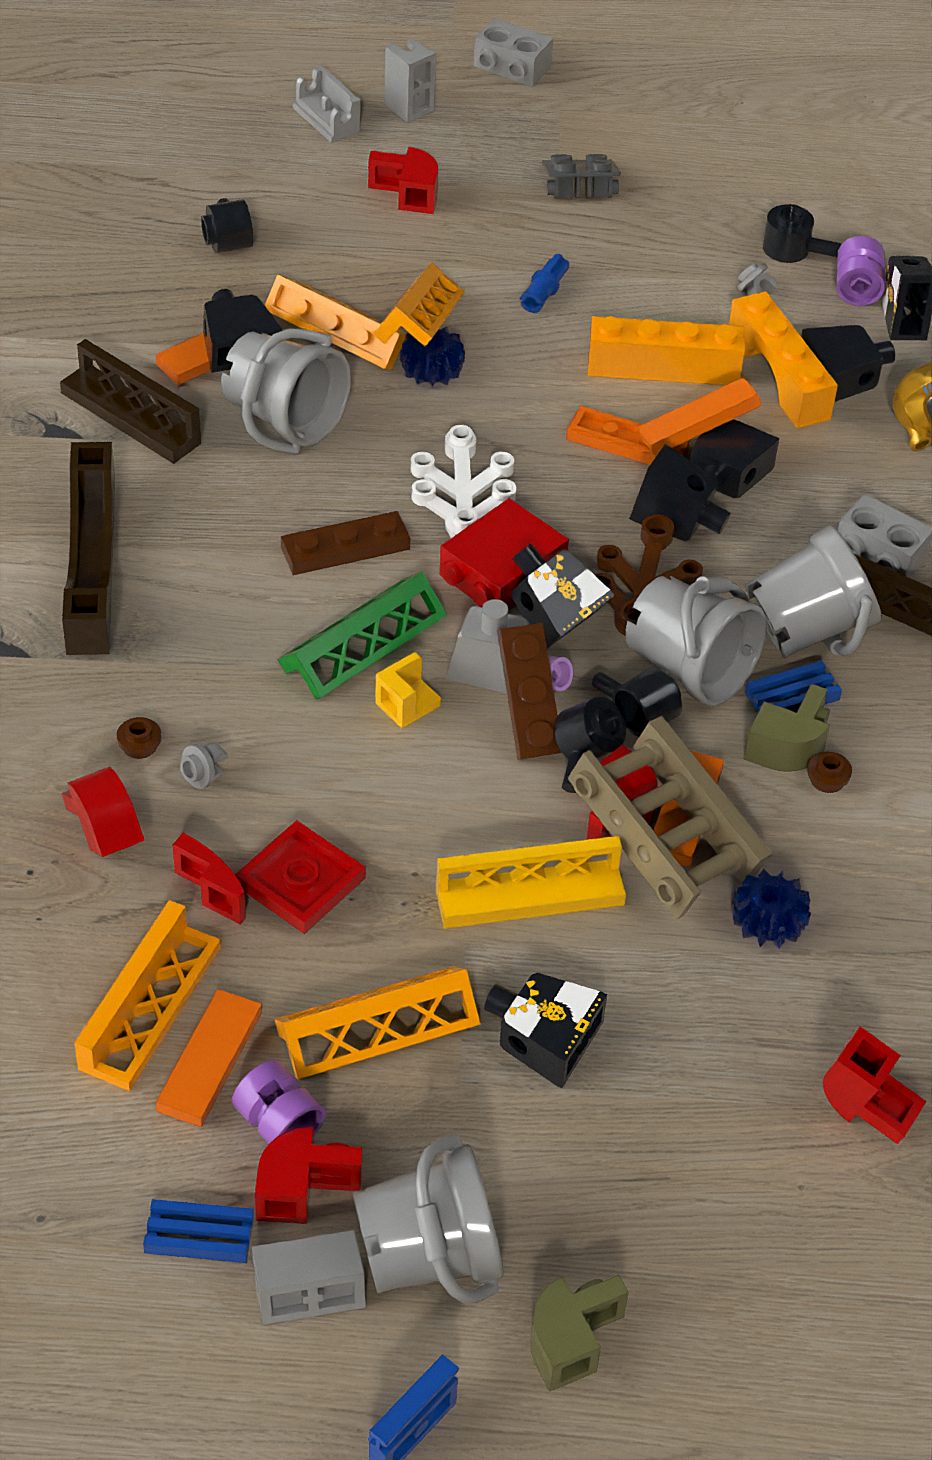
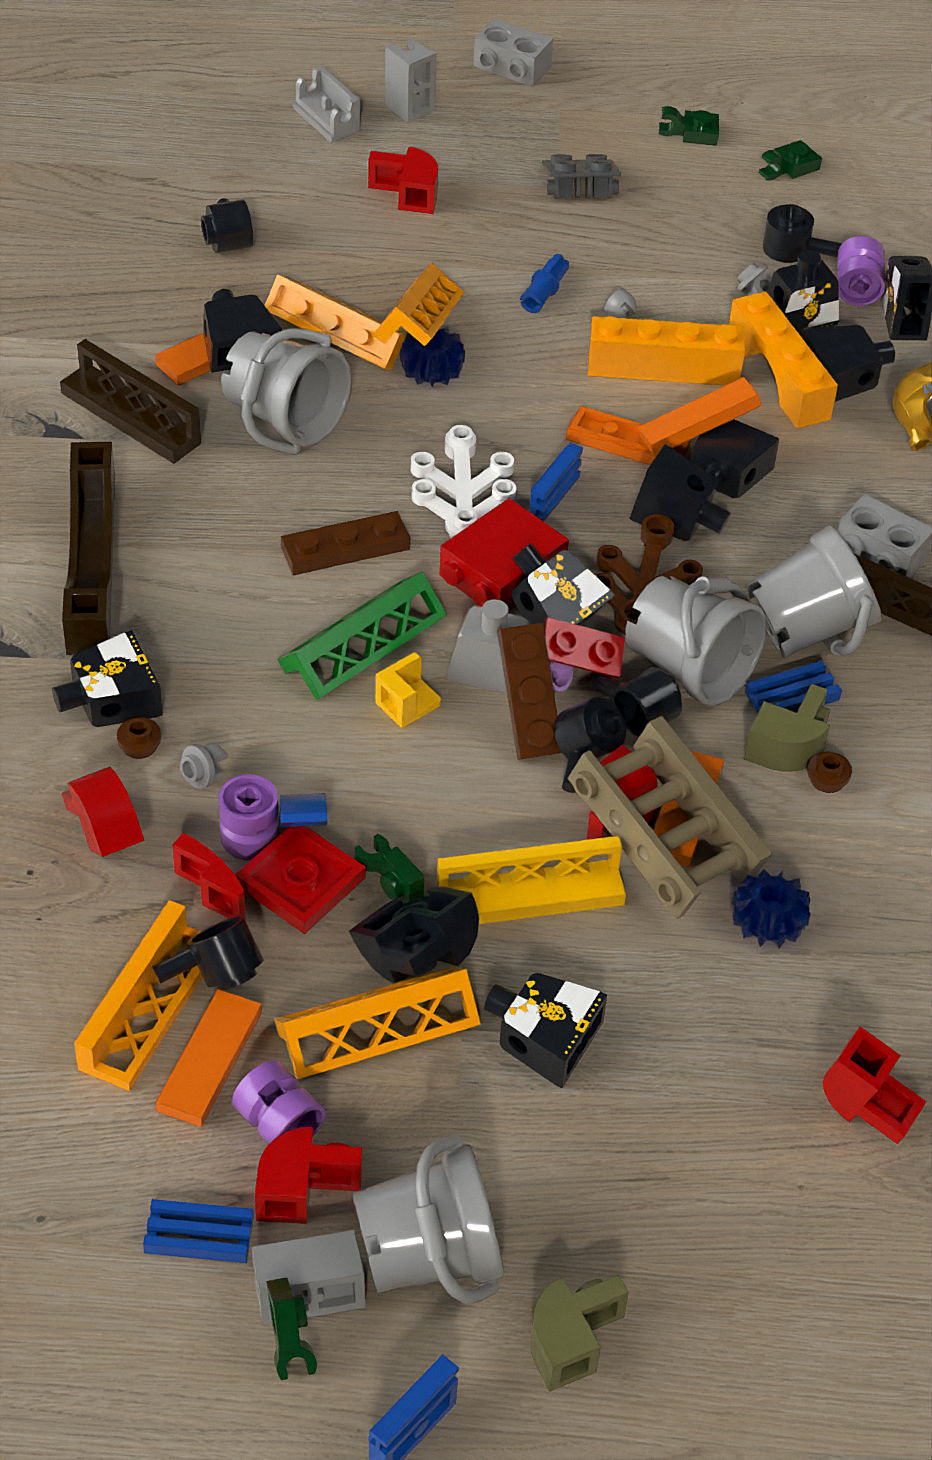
none -> black torso [52,630,163,727]
none -> black piece [152,916,264,990]
none -> medium lavender wheel [218,774,279,860]
none -> dark green plate [266,1277,317,1380]
none -> blue slope [280,793,328,827]
none -> black brick [349,886,479,983]
none -> dark green plate [354,834,425,904]
none -> blue tile [530,443,583,522]
none -> red hinge [544,617,625,679]
none -> light grey hinge [604,288,637,319]
none -> dark green plate [659,106,719,146]
none -> dark green plate [758,140,822,181]
none -> black torso [767,250,839,335]

